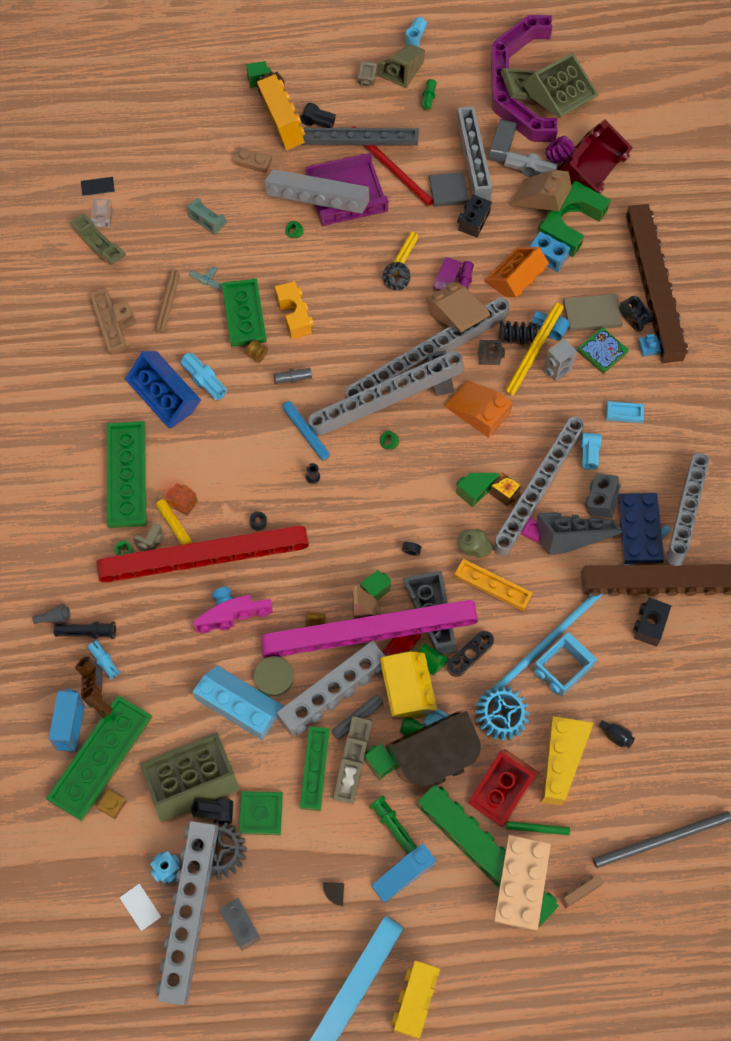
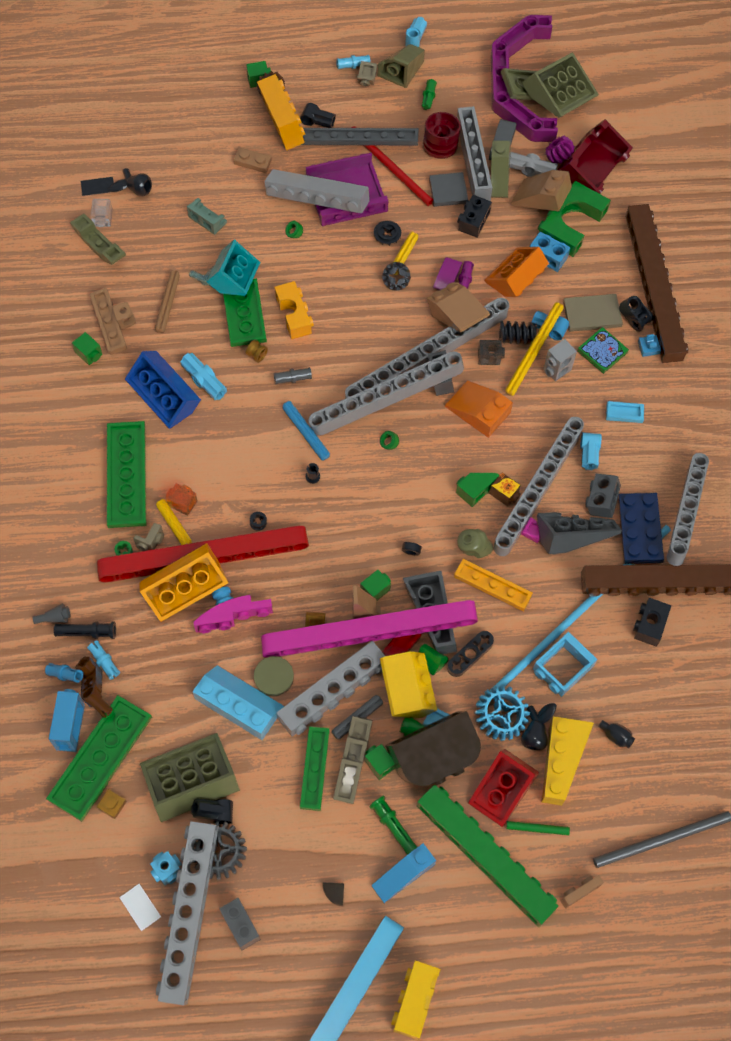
green tile [239,791,283,835] -> none
light nougat plate [494,835,551,931] -> none
none -> dark azure pin [45,663,83,683]
none -> green brick [72,332,103,365]
none -> black piece [109,168,152,196]
none -> light orange slope [139,543,229,622]
none -> teal slope [206,239,261,296]
none -> medium azure pin [336,55,371,69]
none -> black gear [374,221,402,246]
none -> dark red wheel [423,112,461,159]
none -> olive slope [491,141,511,198]
none -> black piece [521,703,557,751]

